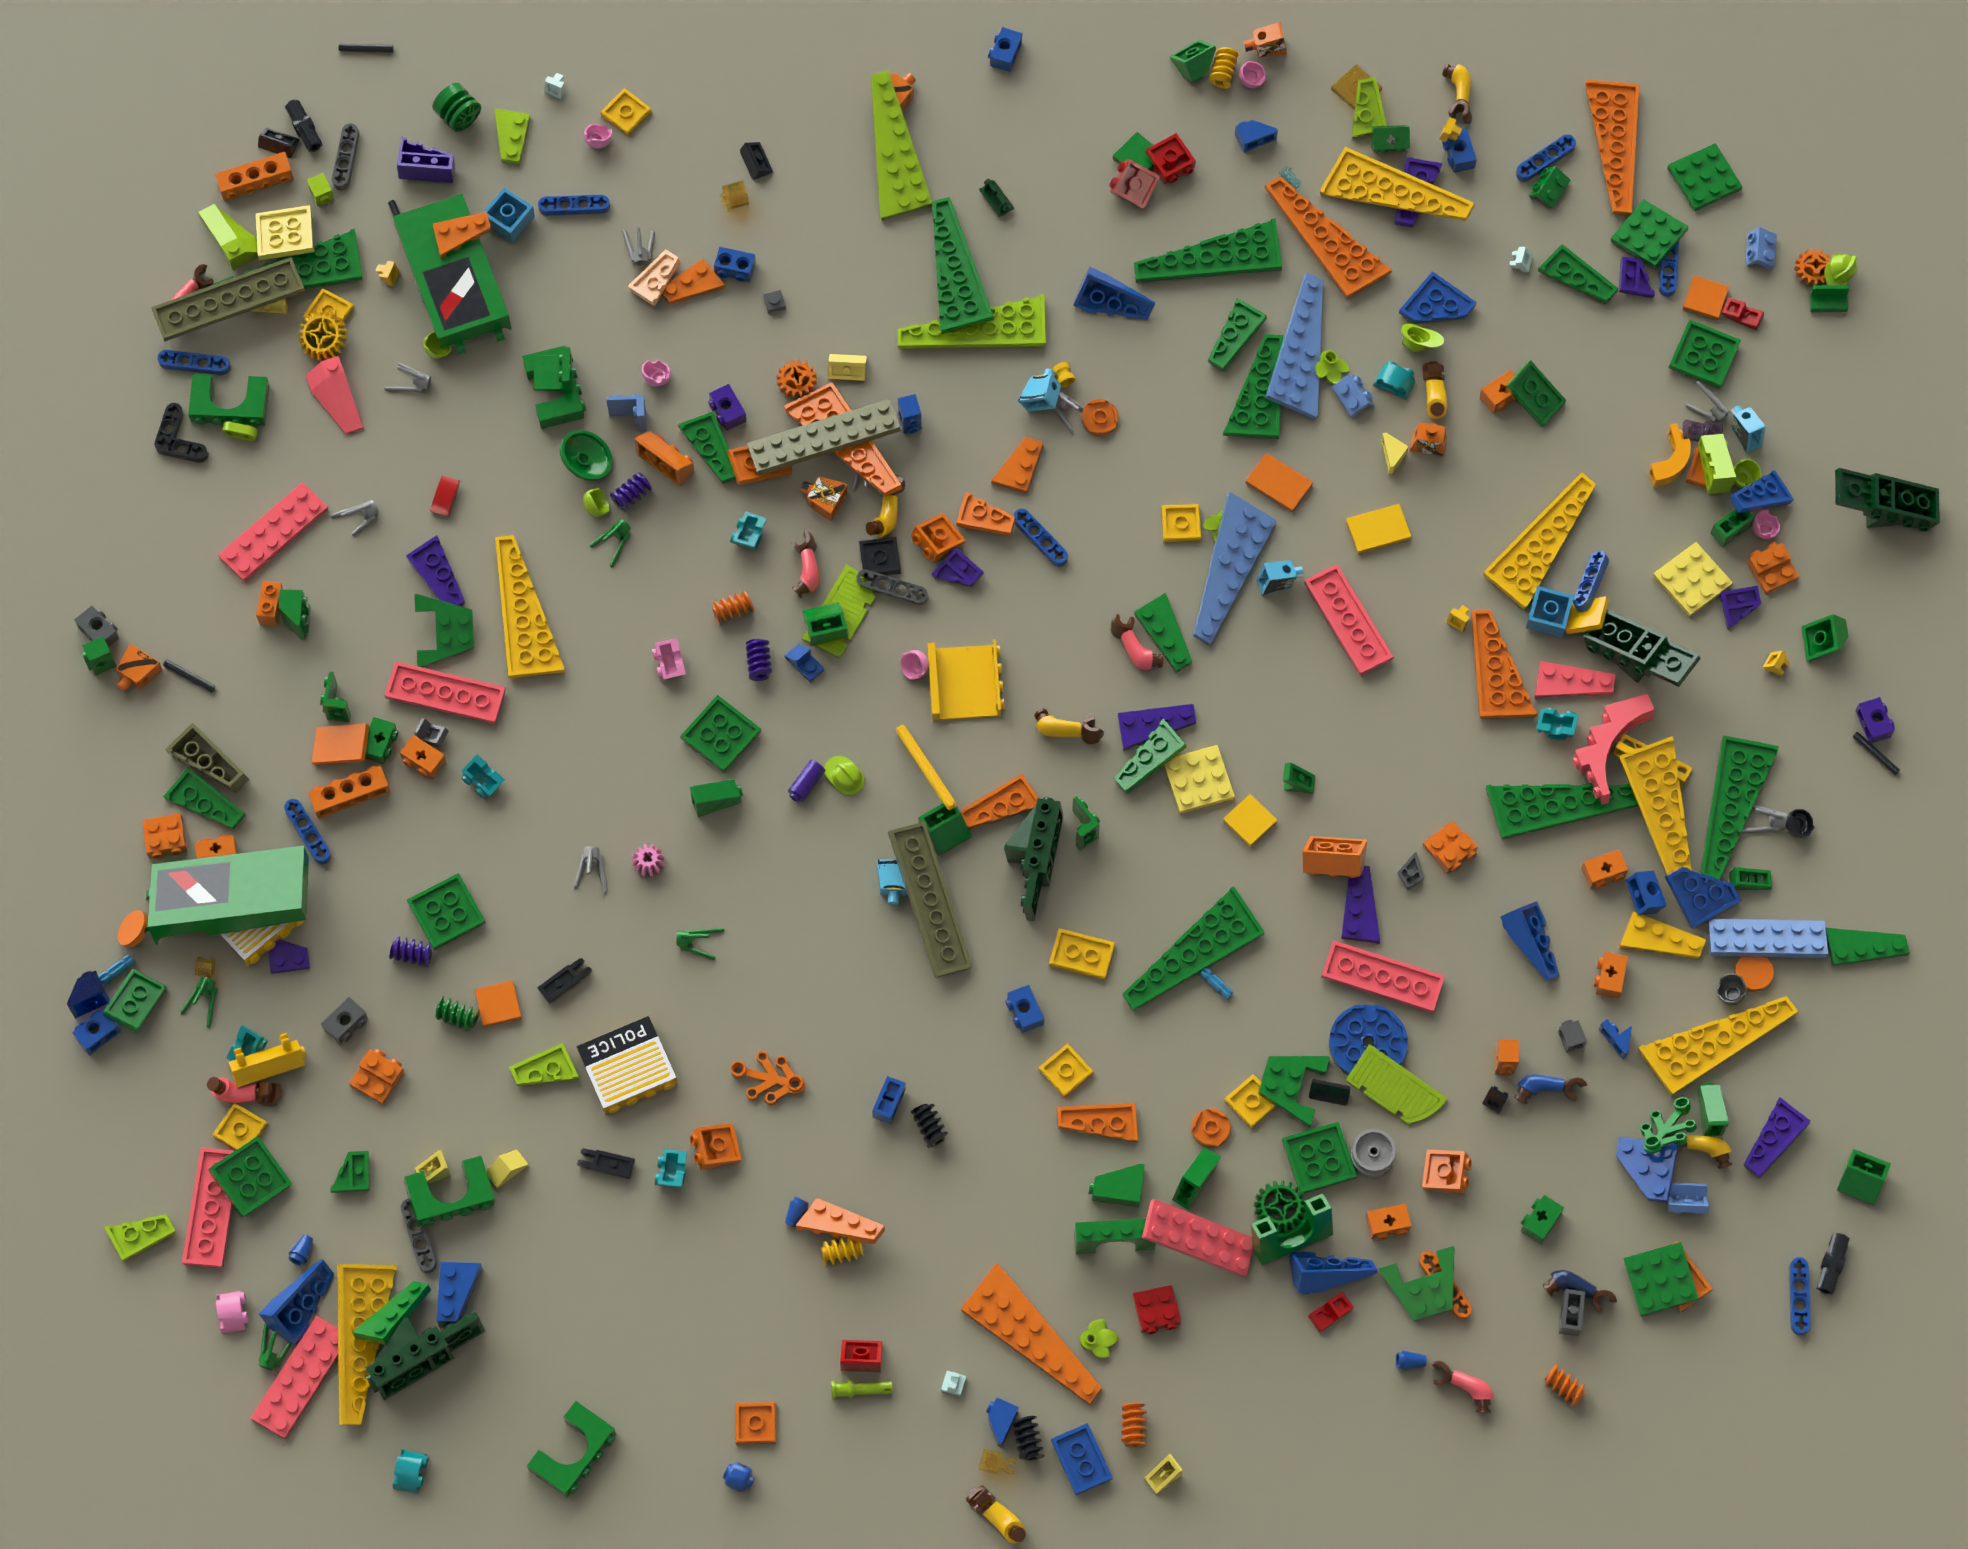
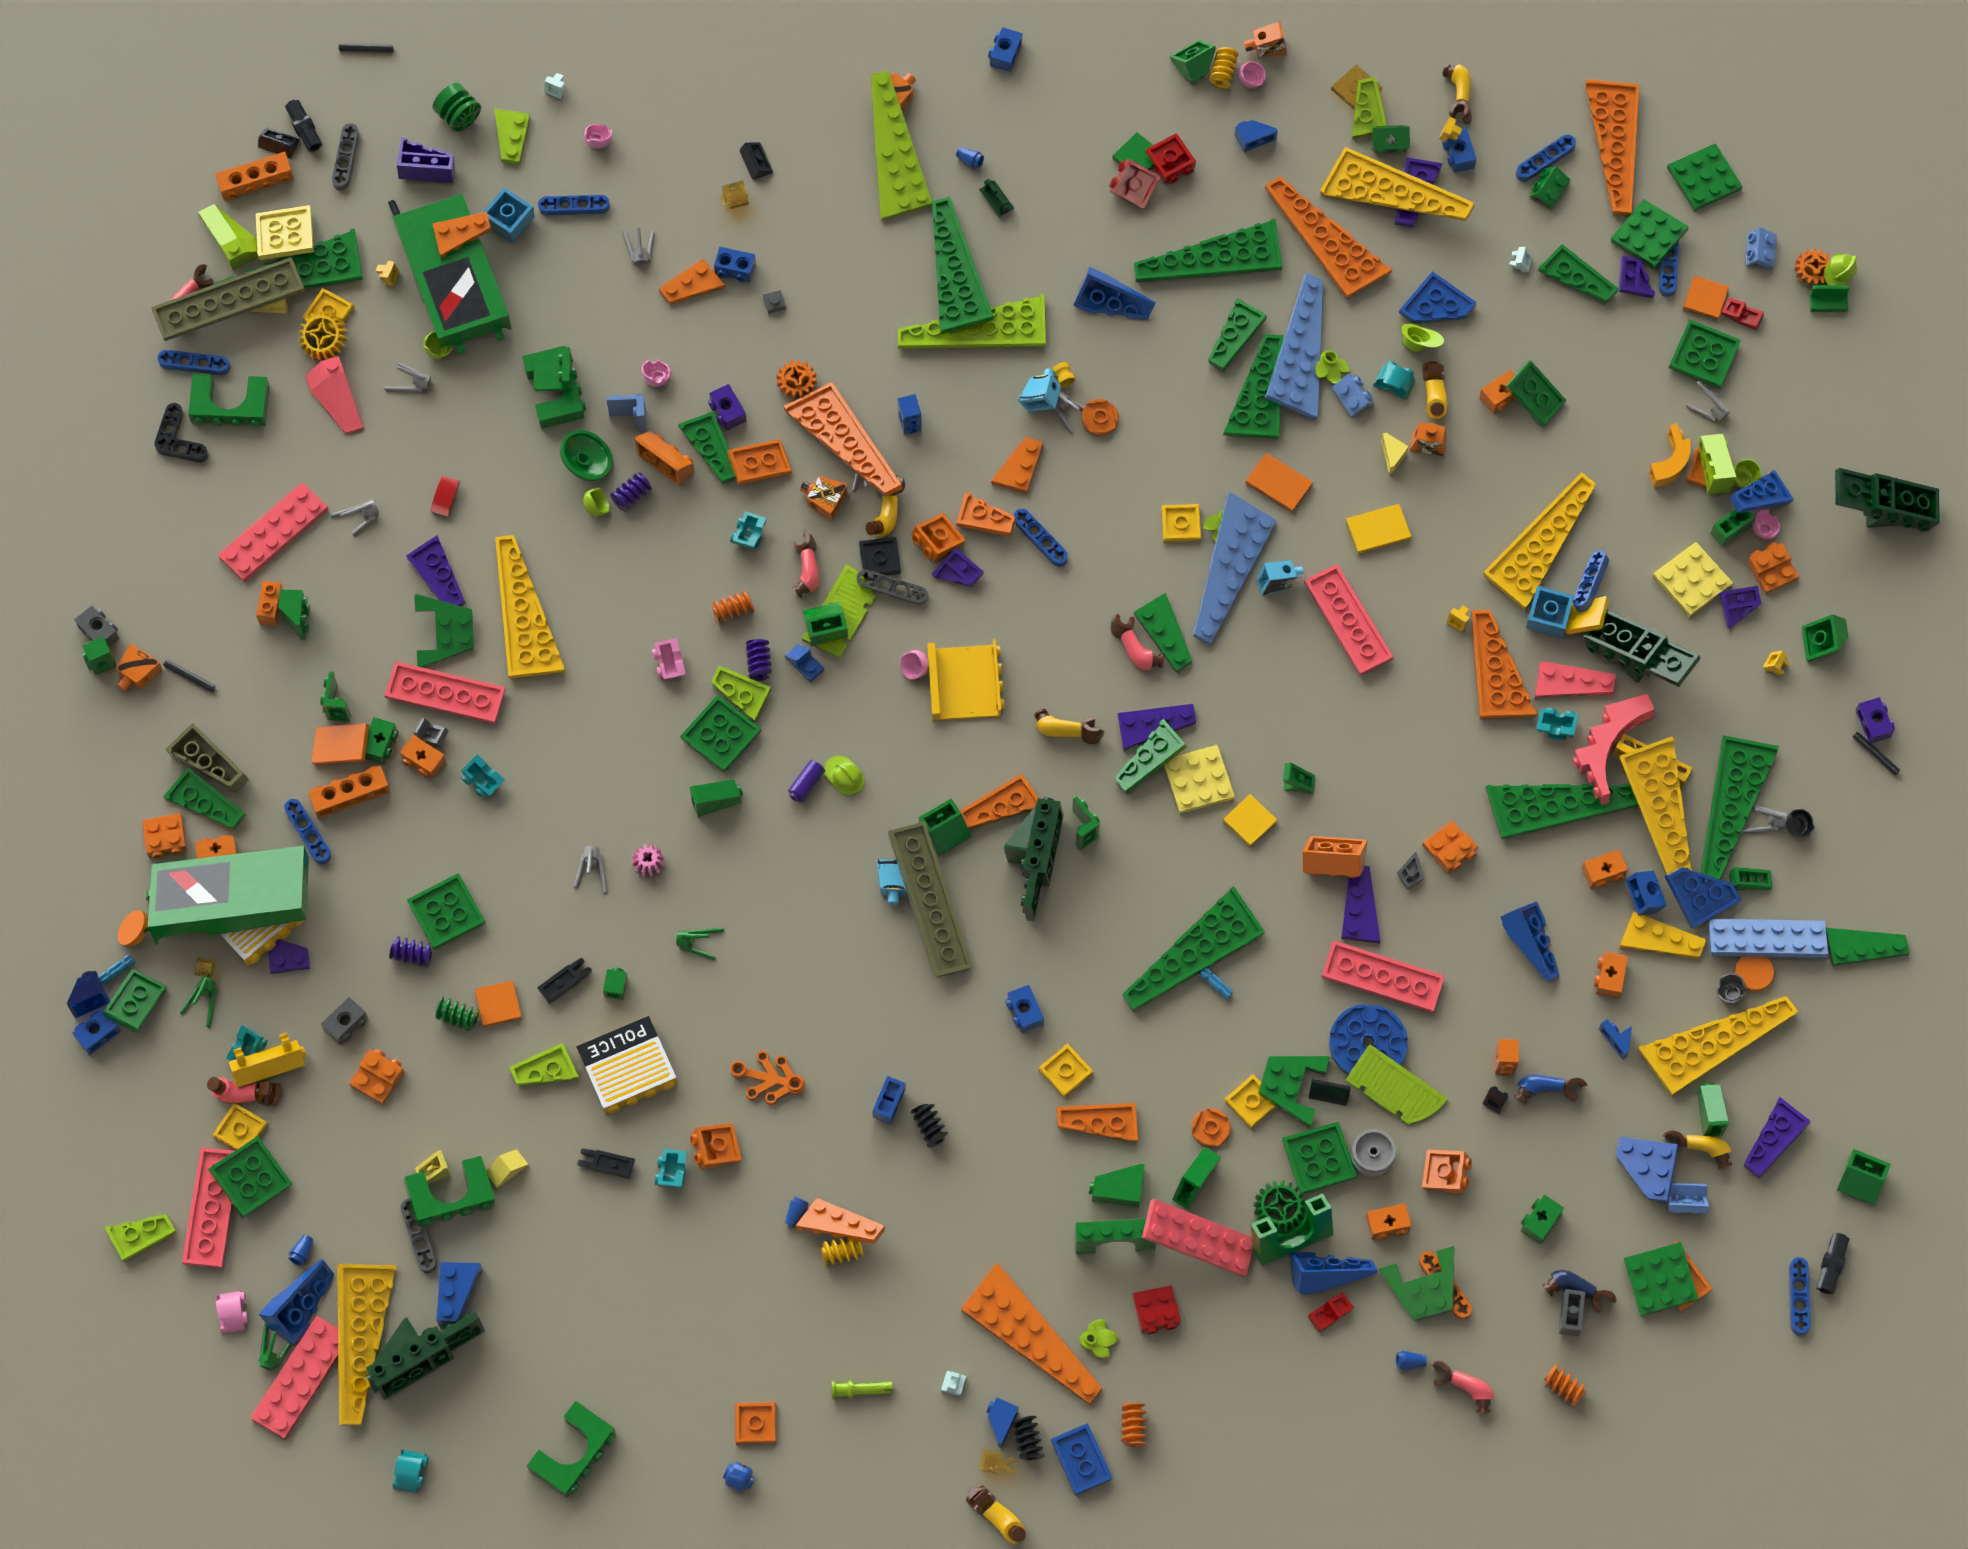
lime beam [222,422,258,441] -> none
lime brick [307,173,334,206] -> none
green wing [330,1151,370,1193] -> none
green wing [352,1281,431,1345] -> none
green plant [590,519,631,567] -> none
yellow tile [600,88,652,136] -> none
light nougat wing [628,250,680,307] -> none
plate [747,399,901,476] -> none
light yellow panel [828,354,867,381] -> none
red slope [840,1340,882,1372] -> none
yellow axle [896,725,956,810] -> none
yellow tile [1049,928,1115,980] -> none
light yellow slope [1145,1454,1183,1494] -> none
clear light blue pin [1279,166,1302,189] -> none
dark grey brick [1558,1020,1587,1053] -> none
green plant [1640,1097,1697,1154] -> none
clear purple slope [1682,420,1723,442] -> none
medium azure torso [1731,406,1765,453] -> none
none -> green brick [603,968,628,1000]
none -> lime wing [711,665,771,722]
none -> blue cone [956,147,984,169]

